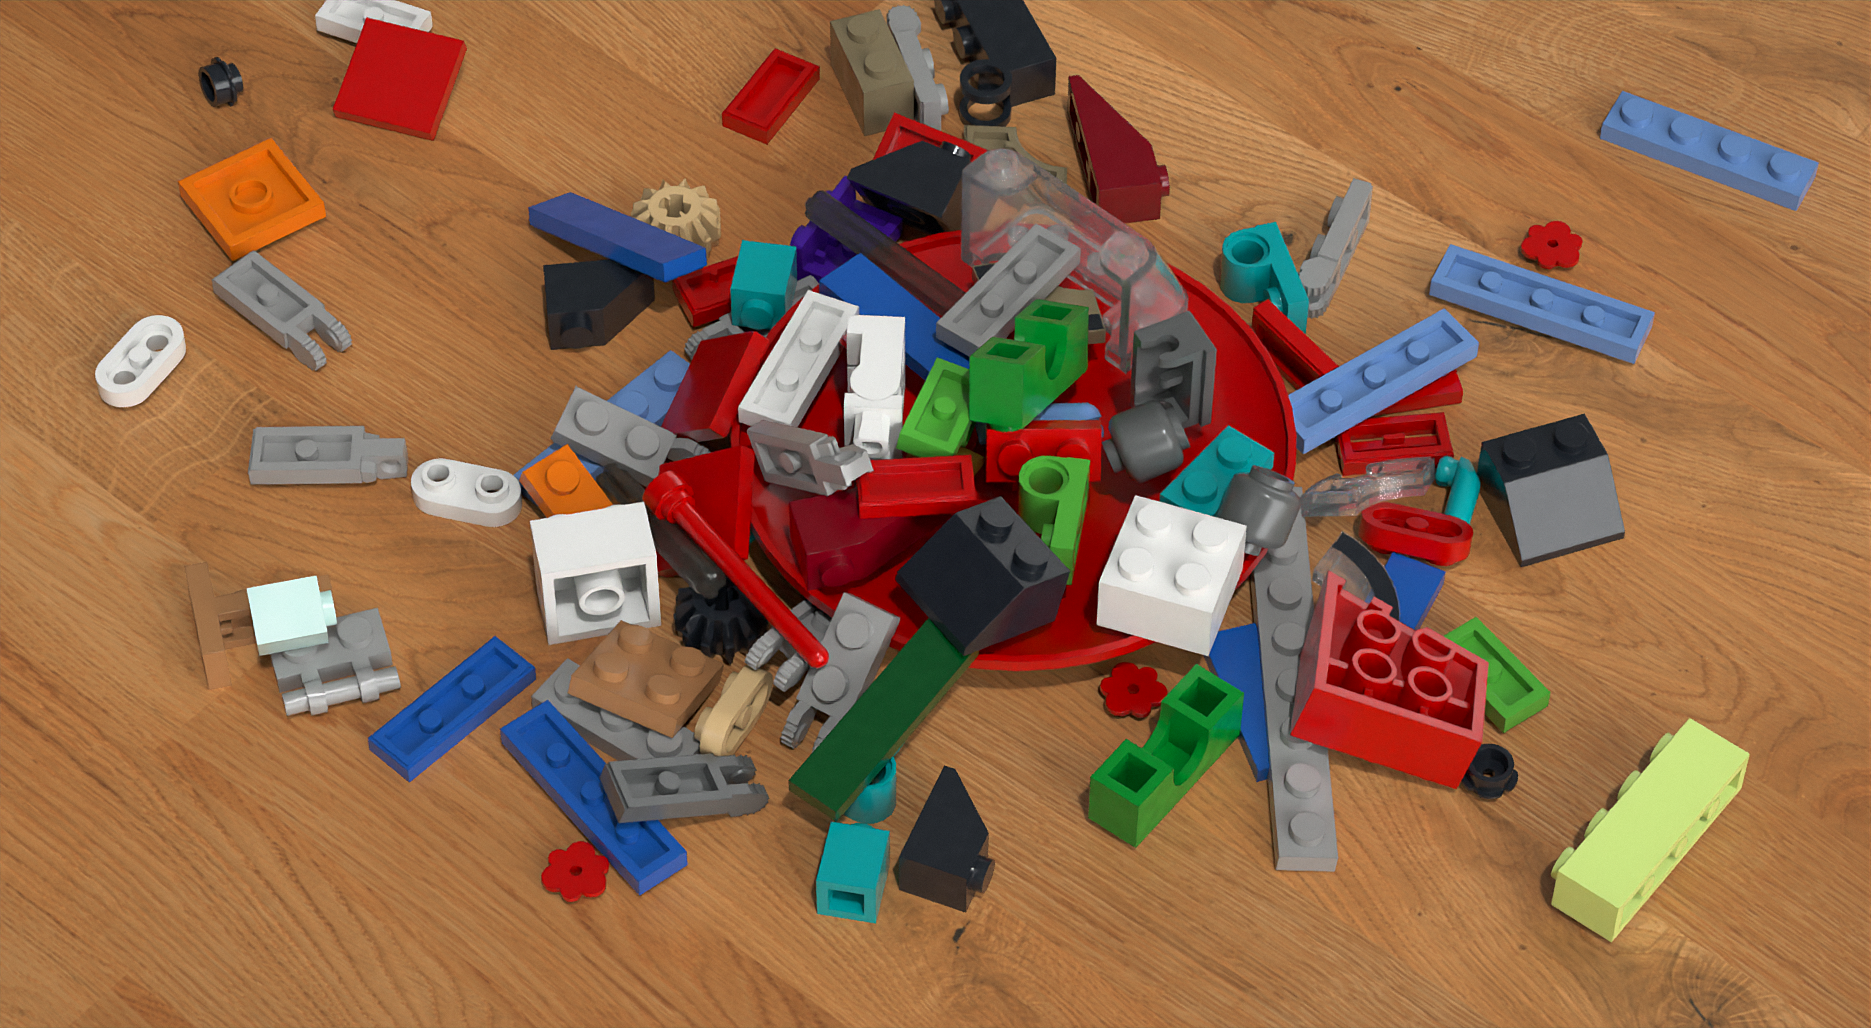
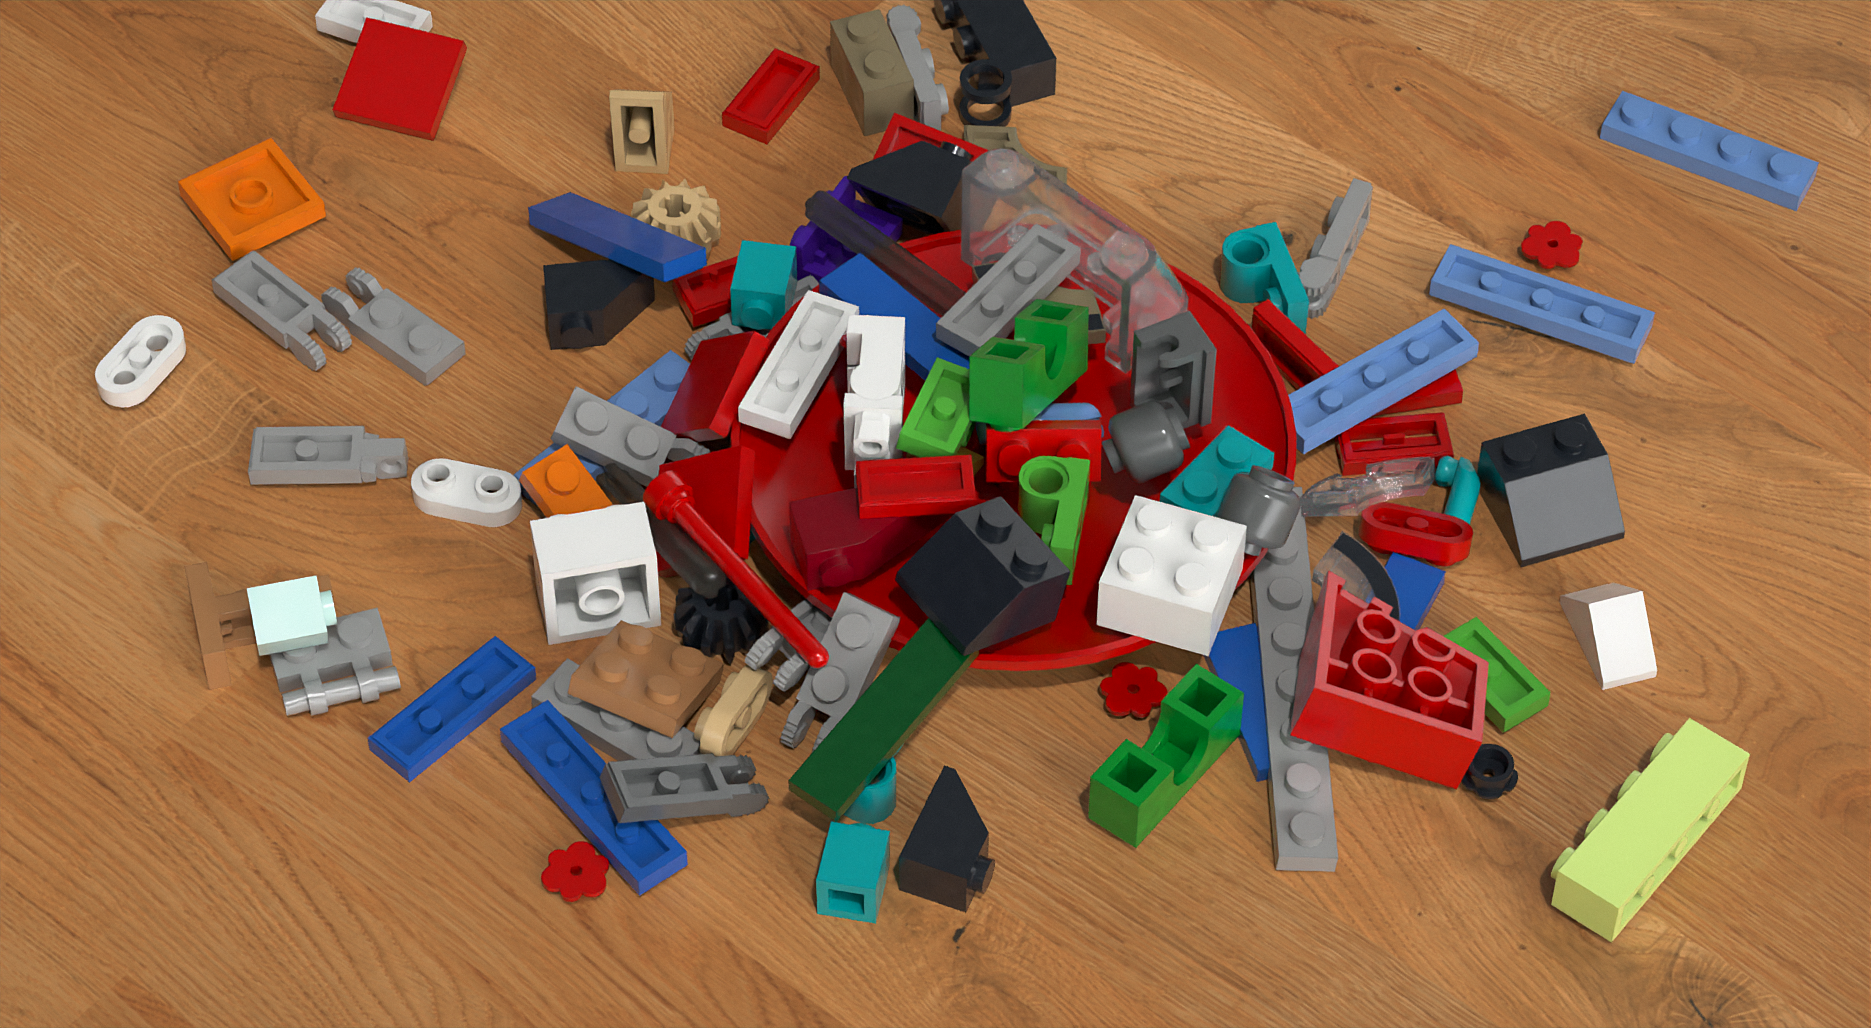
black plate [198,57,243,107] -> none
light grey hinge [747,420,874,496] -> none
dark red slope [1067,75,1170,227] -> none
none -> light grey hinge [321,267,466,386]
none -> tan slope [609,89,675,174]
none -> white slope [1559,583,1657,690]

